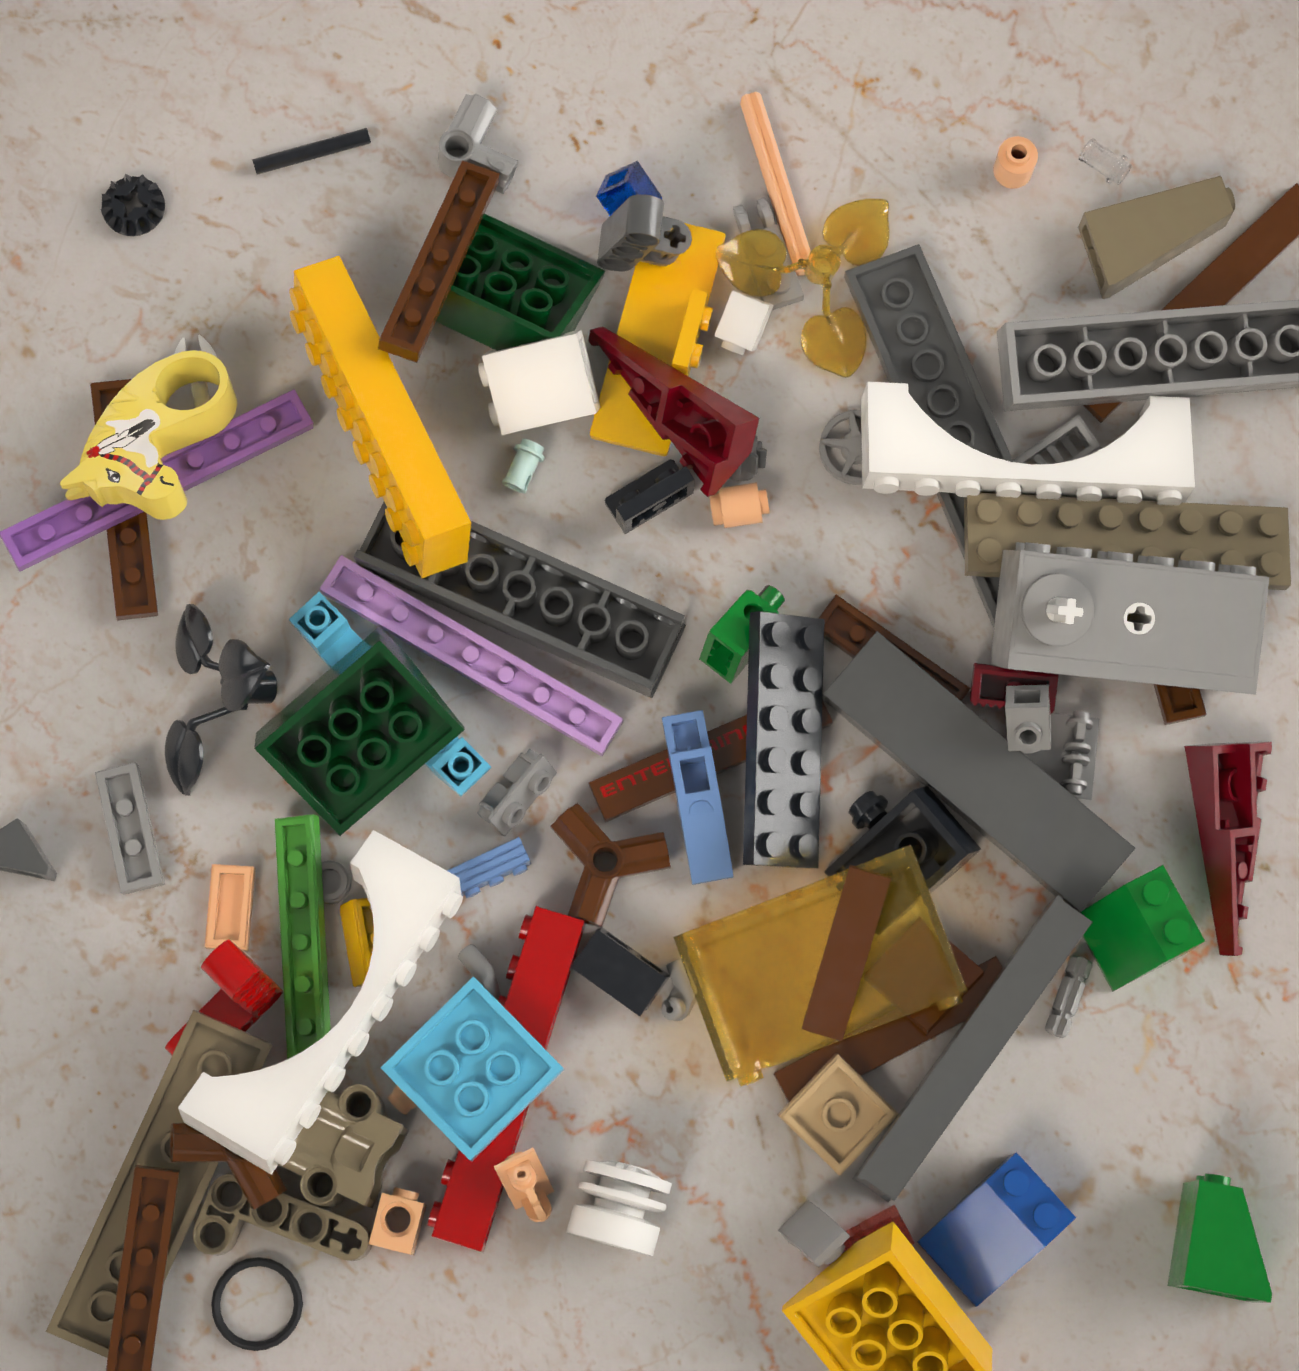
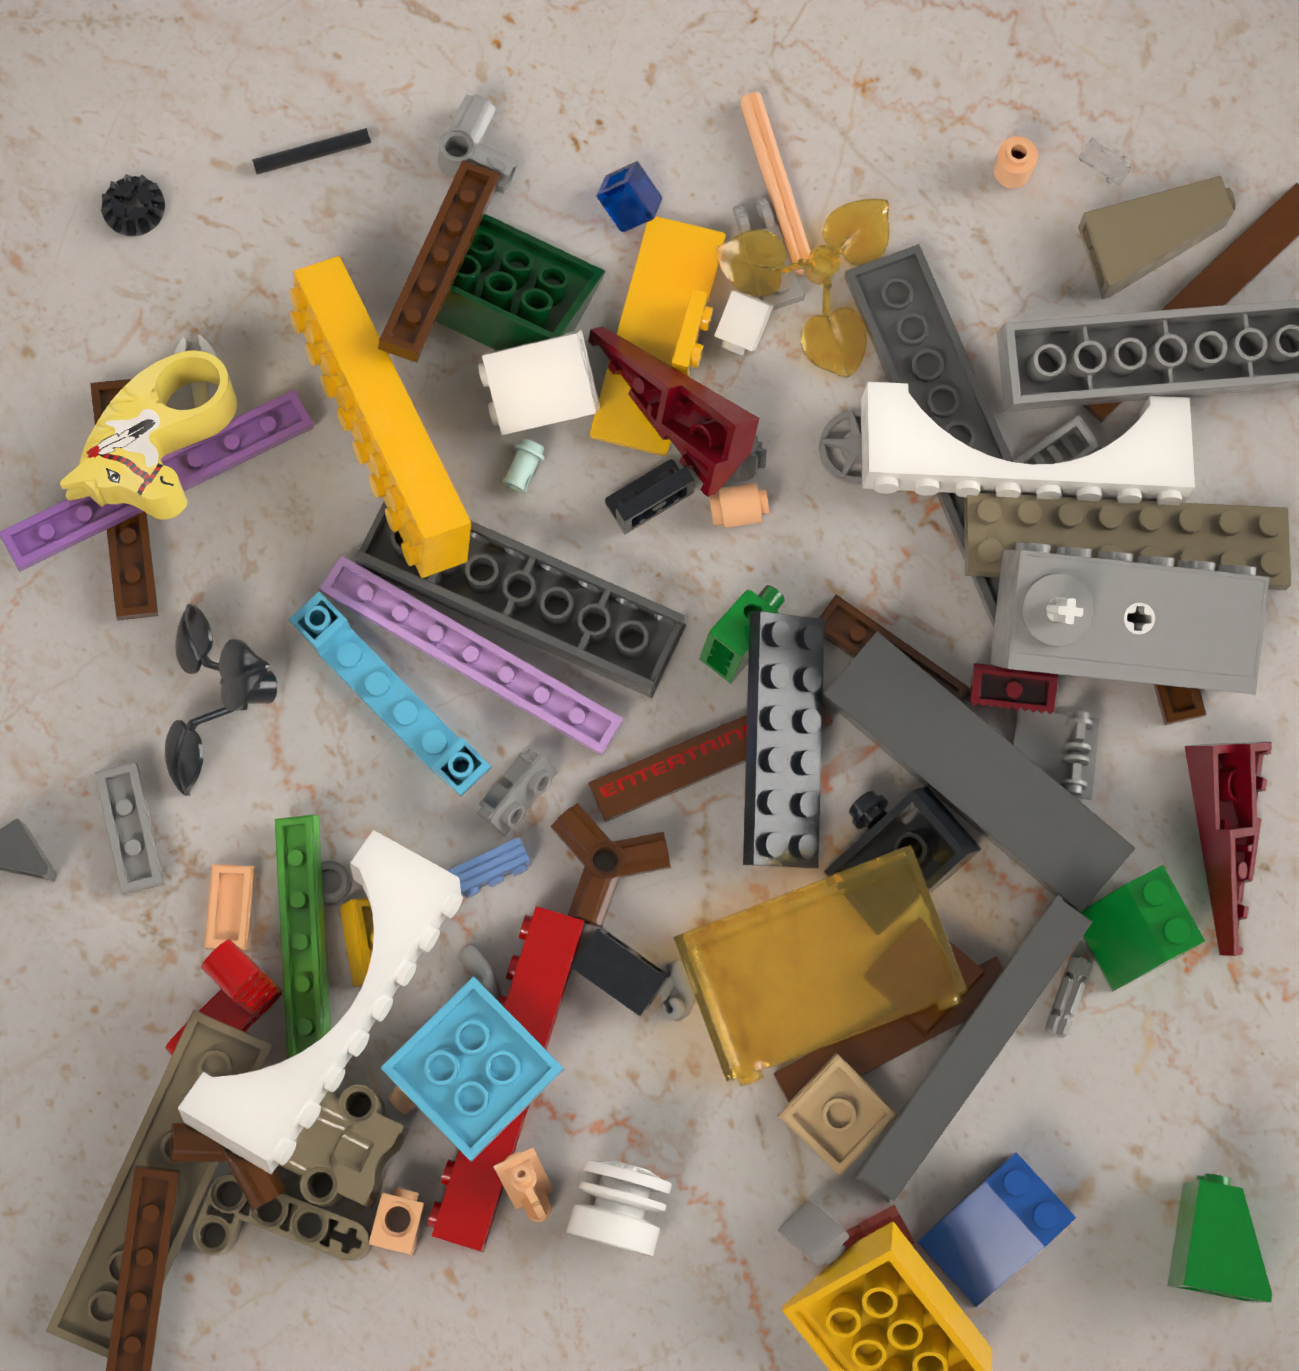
black tyre [211,1257,303,1351] -> none
dark green slope [254,626,465,836] -> none
dark grey piece [597,194,692,272] -> none
medium blue slope [662,710,734,885] -> none
reddish brown tile [801,865,891,1041] -> none
light grey brick [1005,685,1051,753] -> none

